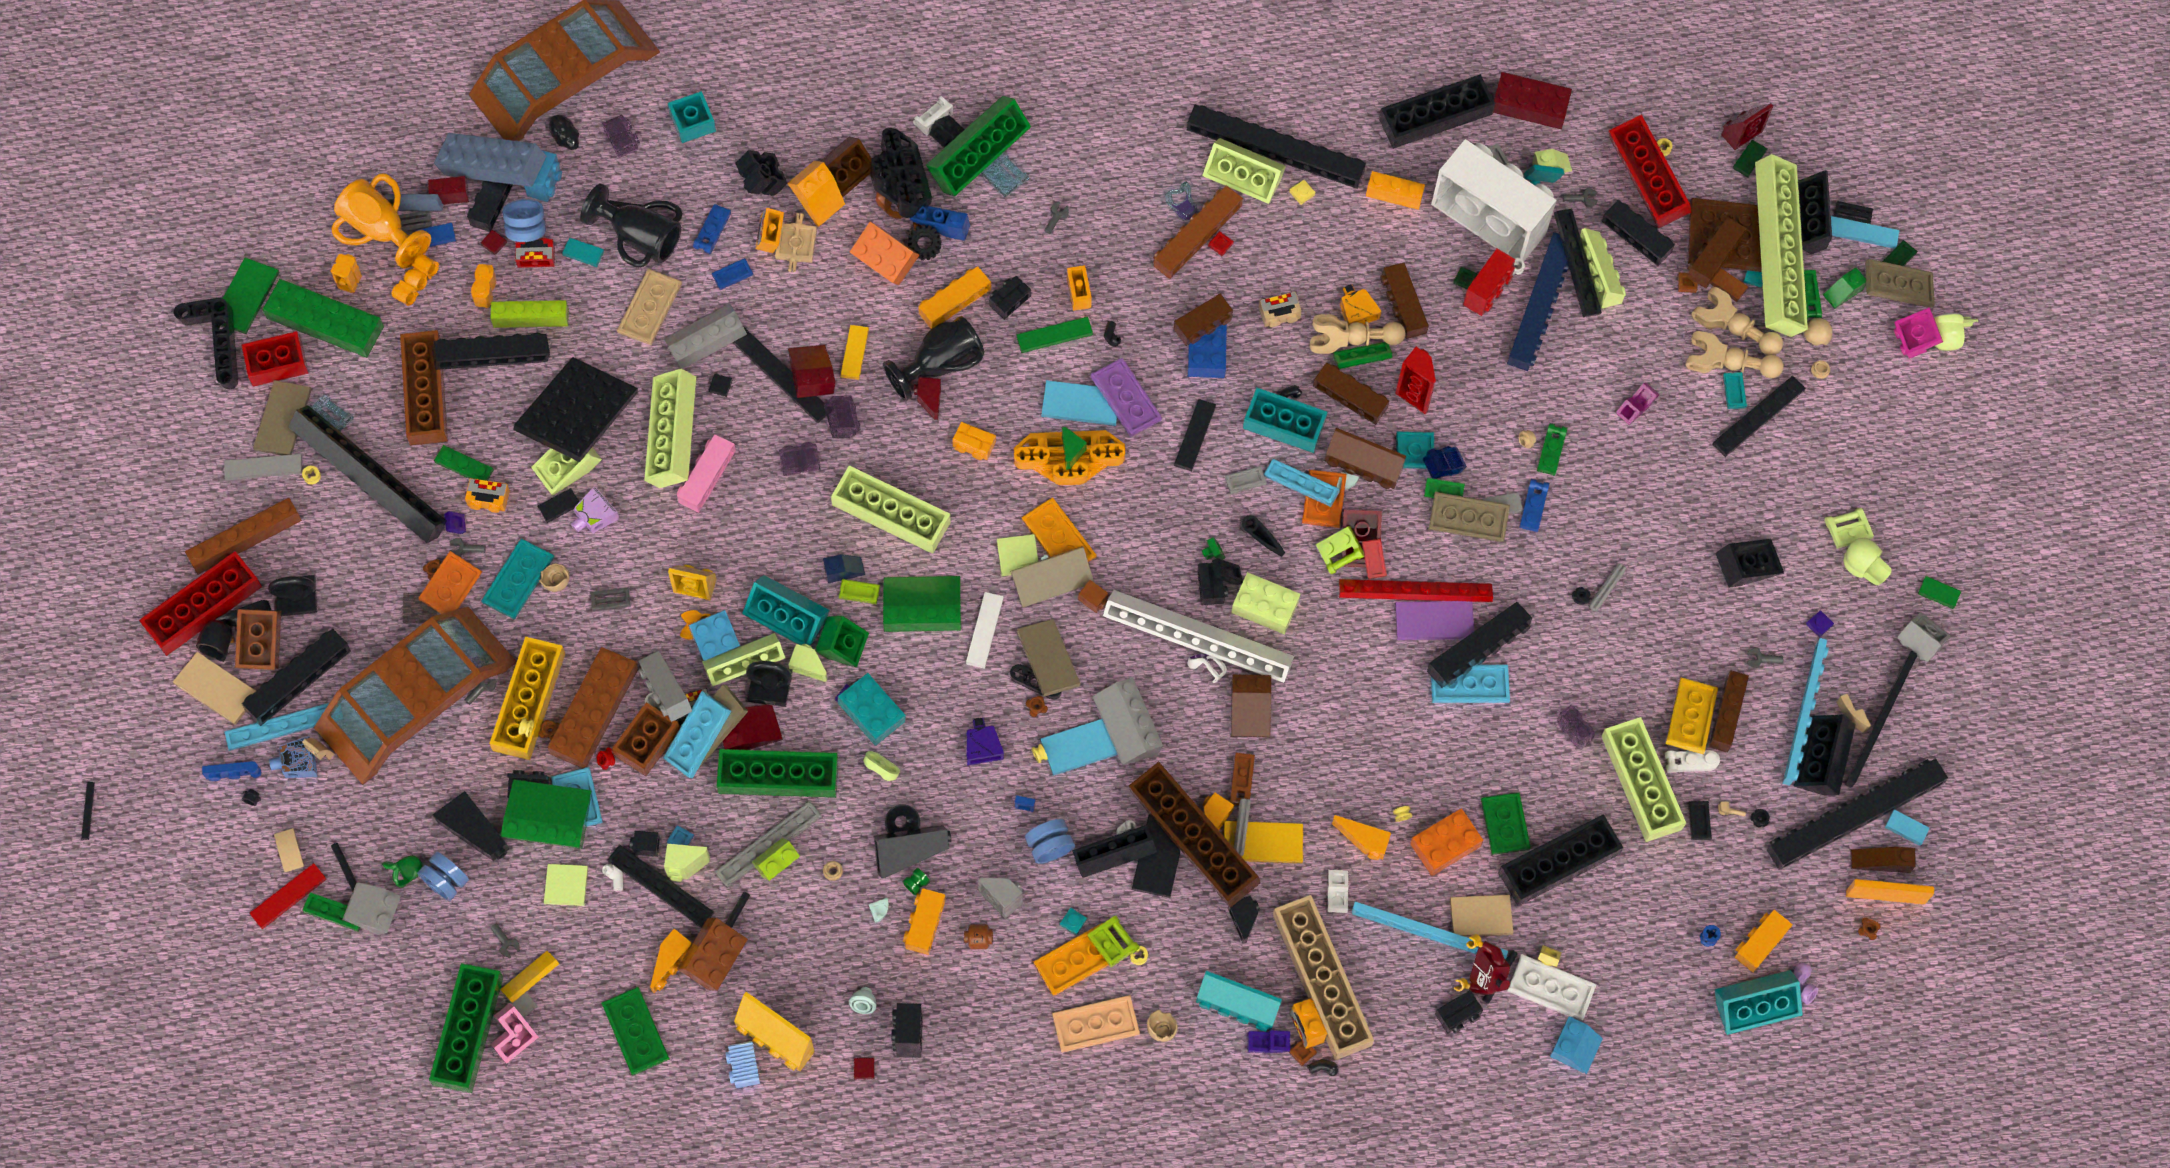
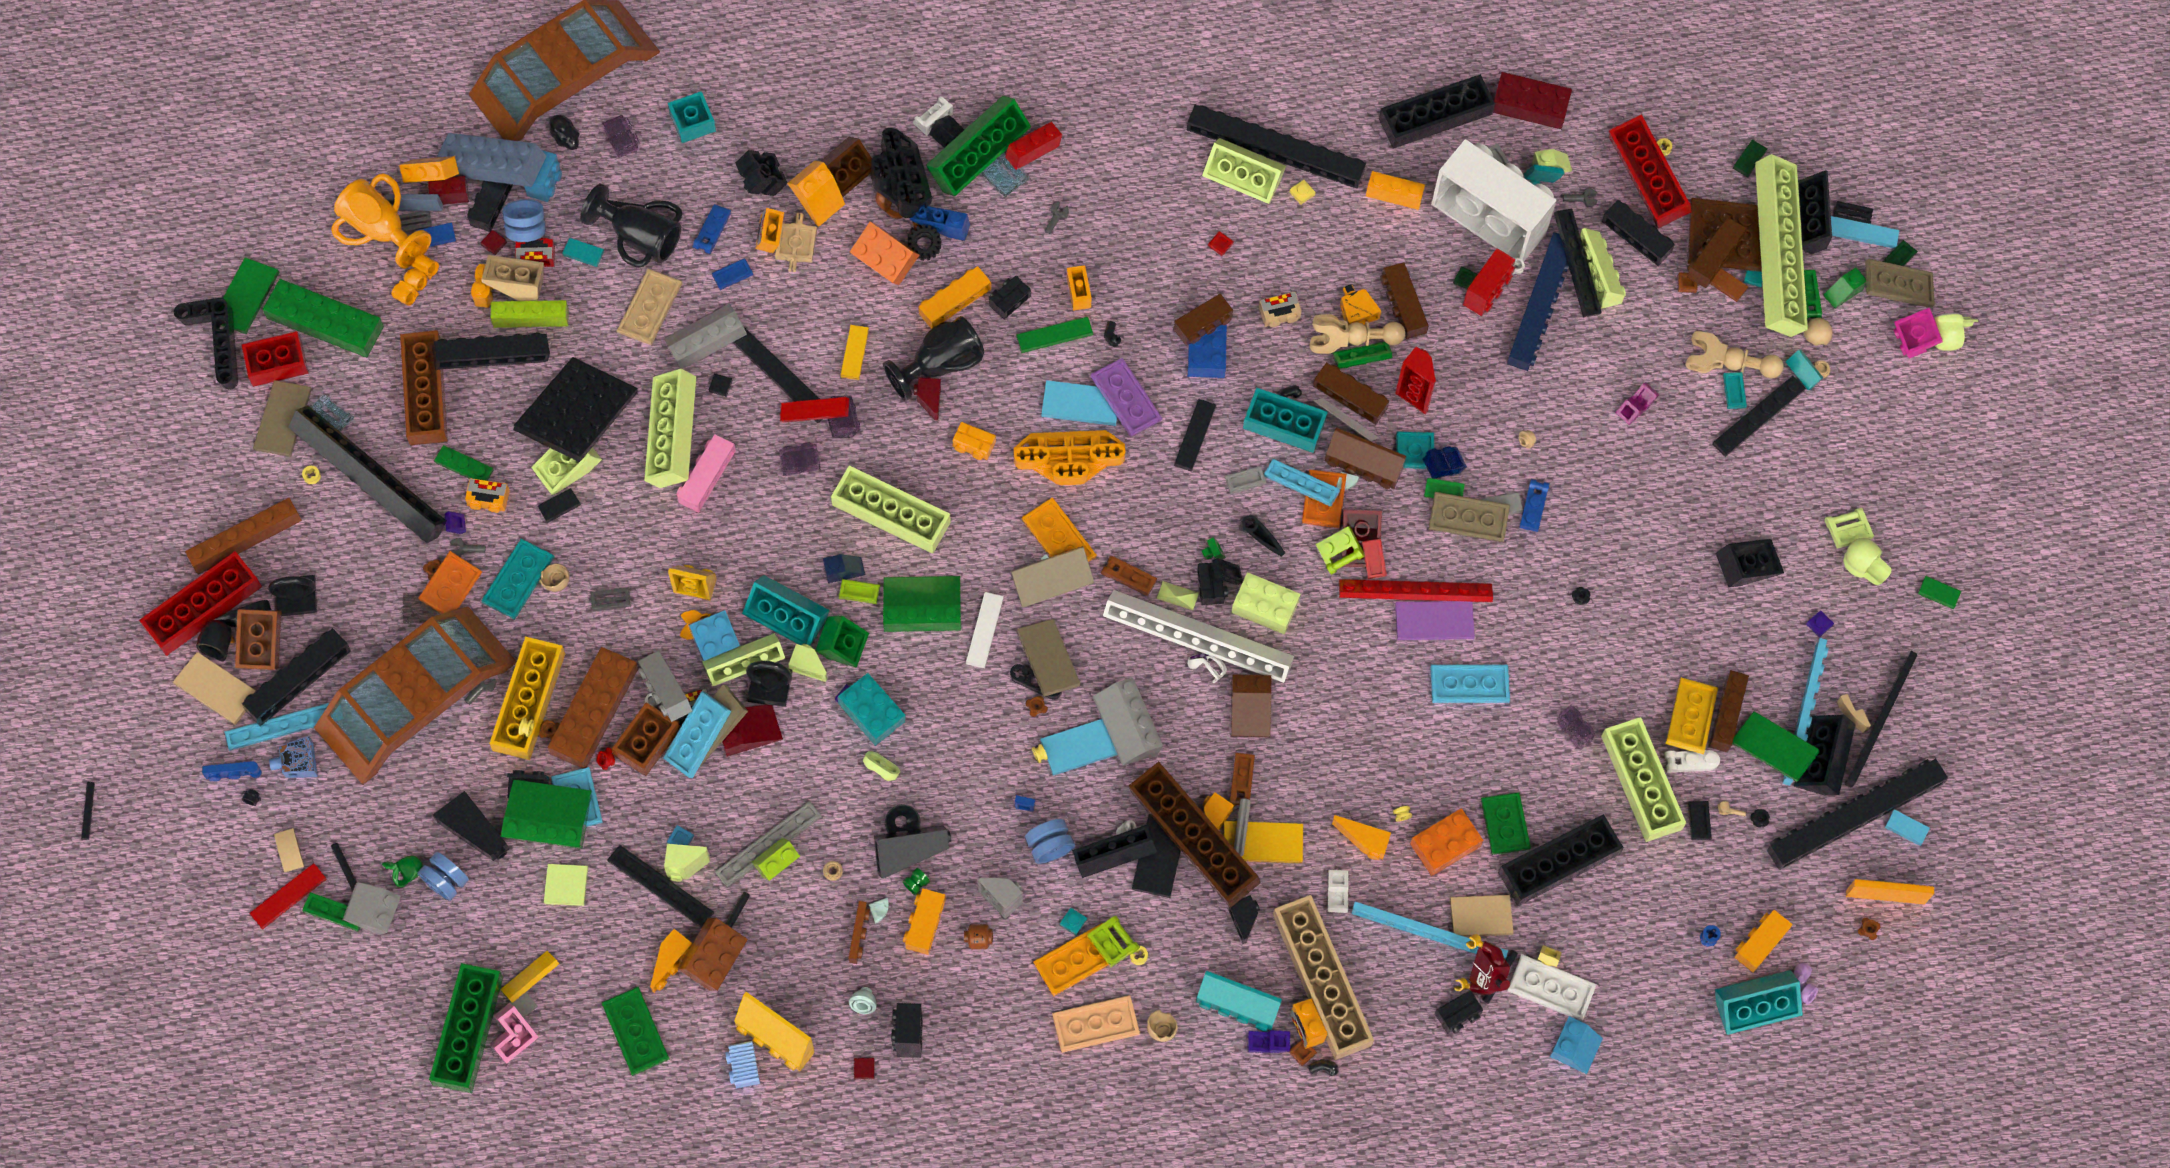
light grey tile [224,454,302,480] -> none
tan slope [302,738,334,760] -> none
light orange brick [331,254,362,293] -> none
dark grey bar [491,923,520,958] -> none
lavender torso [571,487,619,533] -> none
white arm [602,864,623,891] -> none
black brick [630,831,660,857] -> none
green brick [717,749,839,798] -> none
dark red slope [788,345,836,398] -> none
dark purple torso [967,718,1004,766] -> none
yellowish green tile [997,534,1038,576] -> none
green slope [1062,427,1087,470] -> none
dark orange brick [1078,580,1108,613] -> none
dark orange brick [1153,185,1243,279] -> none
clear light blue piece [1165,181,1198,220] -> none
black brick [1427,602,1532,688] -> none
green plate [1537,423,1568,476] -> none
light grey axle [1589,563,1626,612] -> none
tan piece [1692,287,1783,355] -> none
dark red slope [1721,103,1773,150] -> none
dark grey bar [1747,648,1783,668] -> none
reddish brown slope [1851,846,1916,873] -> none
light grey slope [1897,612,1951,662] -> none
none -> light orange brick [399,156,459,183]
none -> tan slope [482,255,544,301]
none -> red tile [780,397,849,423]
none -> dark orange plate [848,901,870,964]
none -> red brick [1005,121,1063,170]
none -> dark orange plate [1101,556,1157,596]
none -> yellowish green slope [1157,581,1199,610]
none -> white sticker [1314,398,1379,441]
none -> green tile [1732,711,1819,782]
none -> teal tile [1785,349,1823,390]

